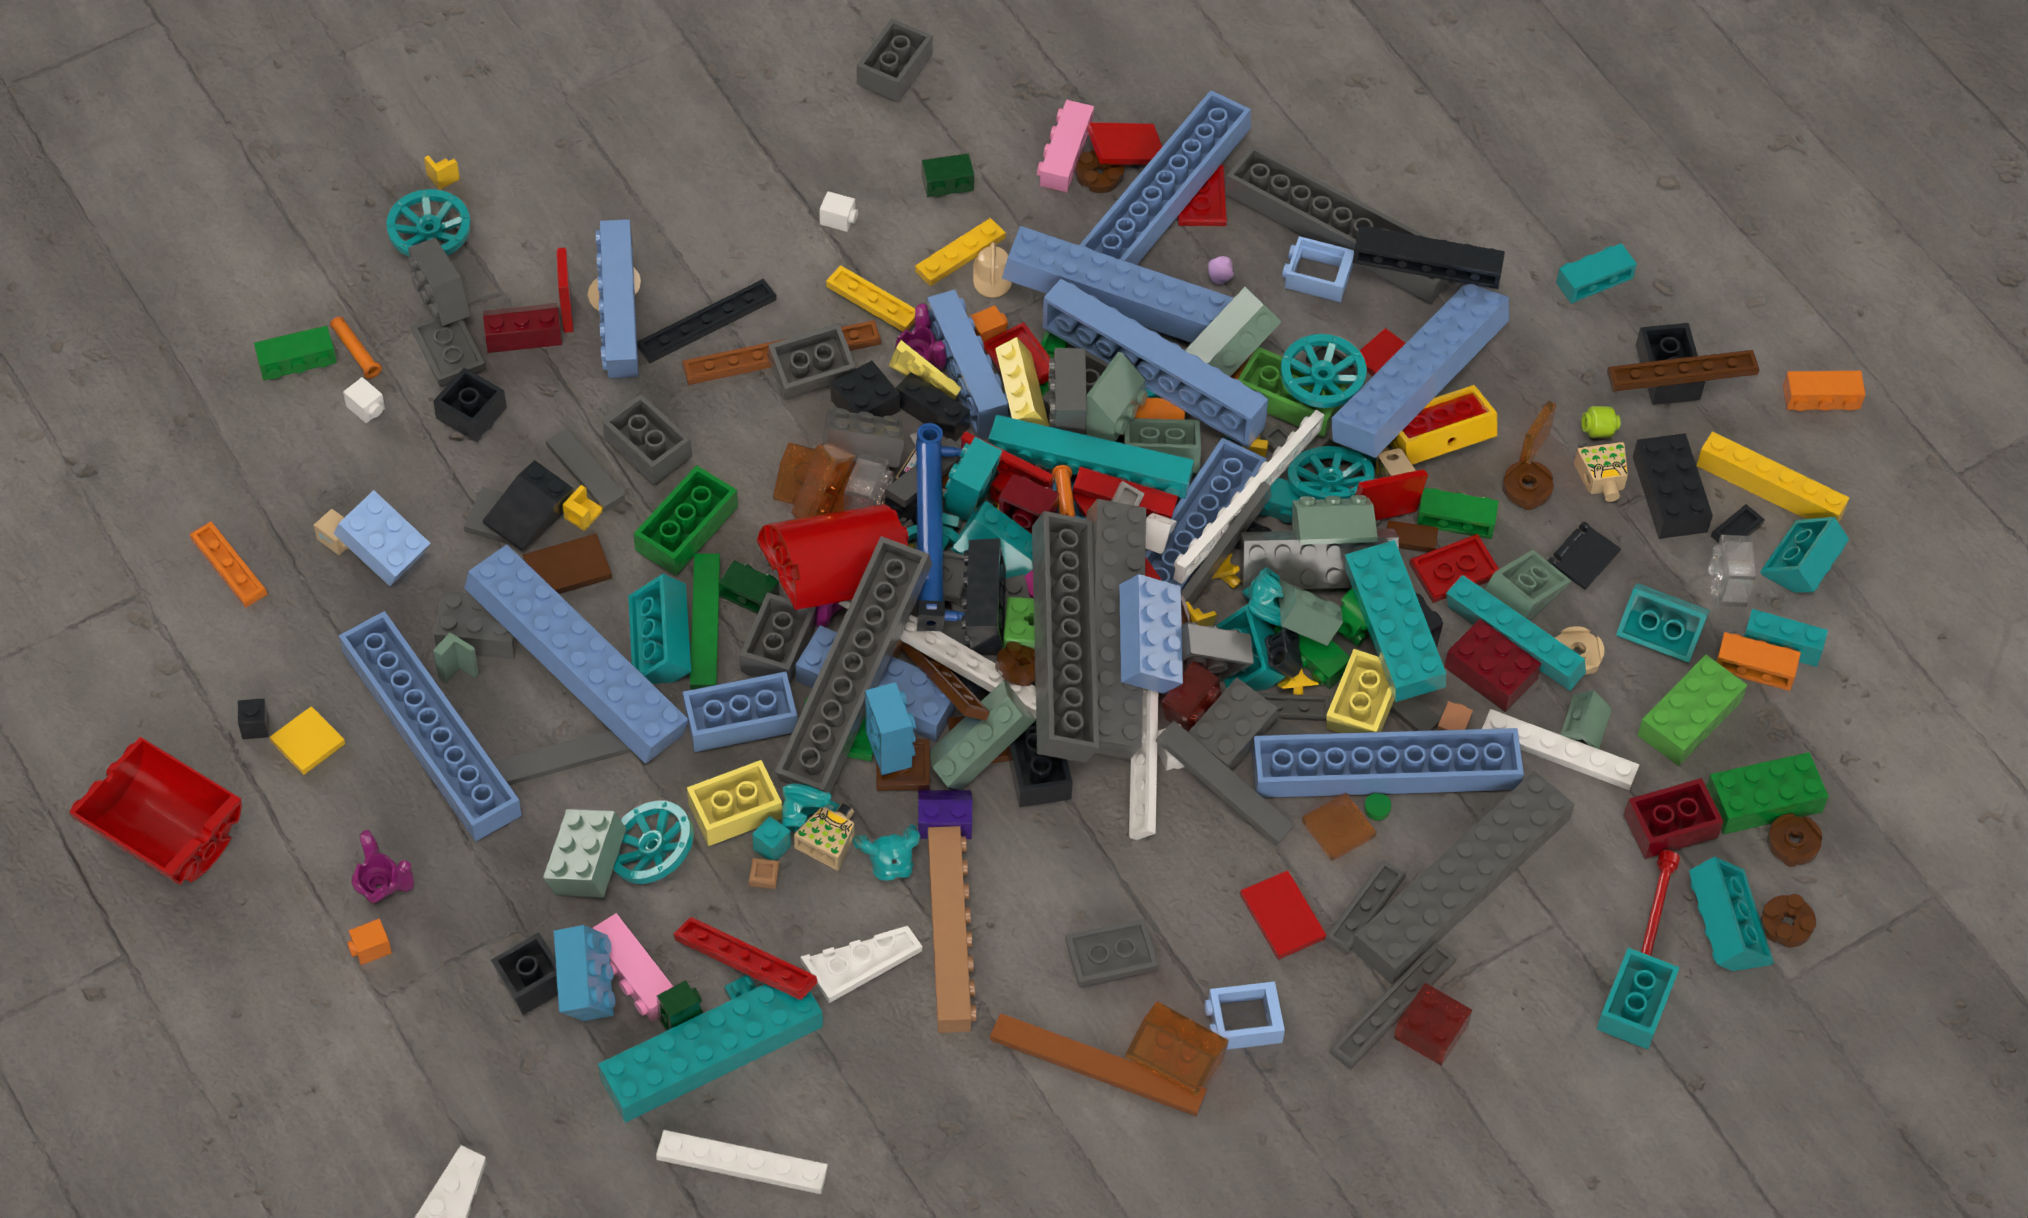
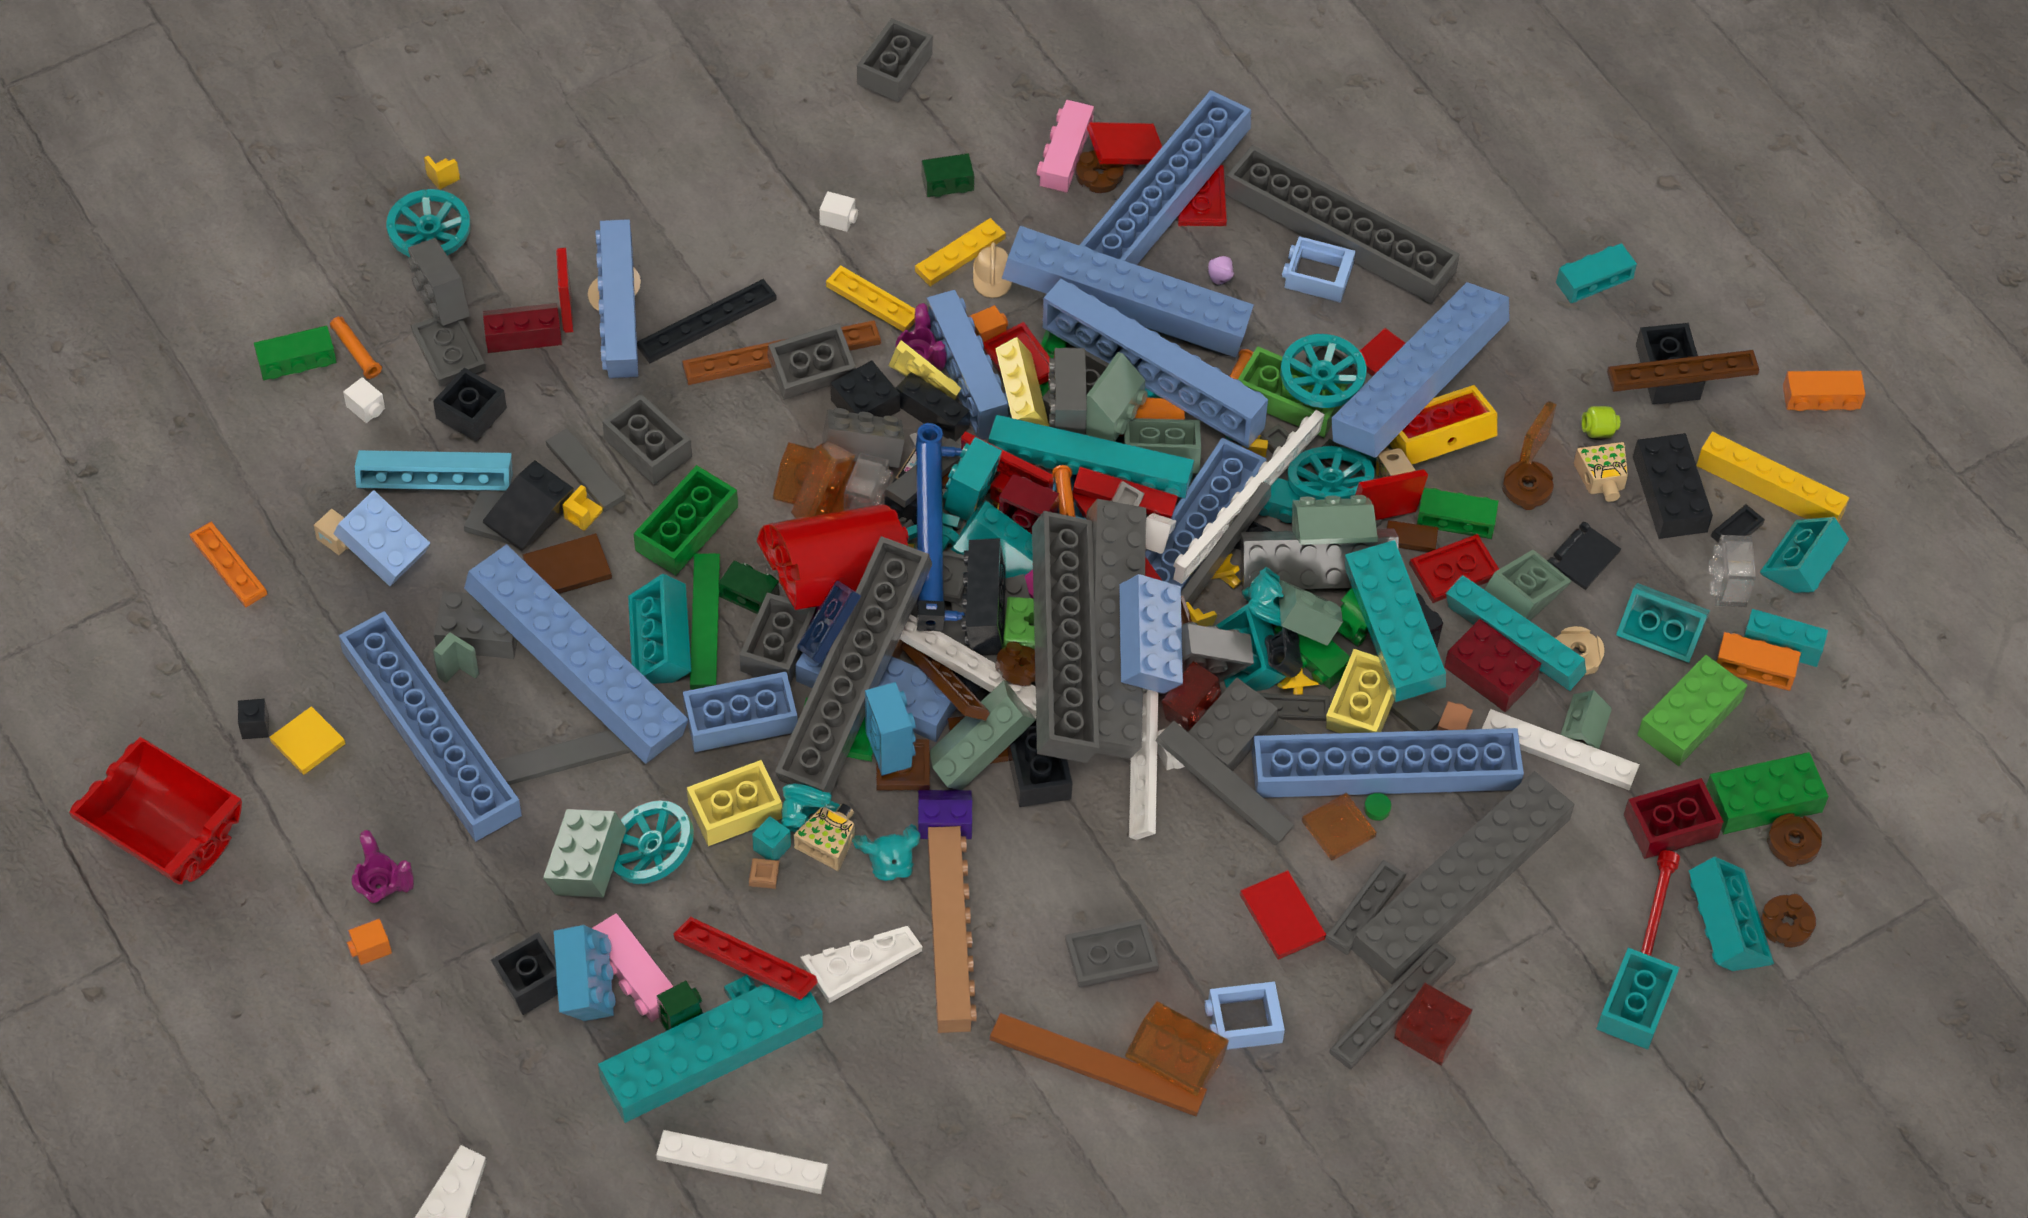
sand green slope [1185,287,1282,377] -> none
black brick [1352,225,1505,289] -> none
none -> medium azure brick [355,450,513,490]
none -> dark blue tile [797,580,861,664]

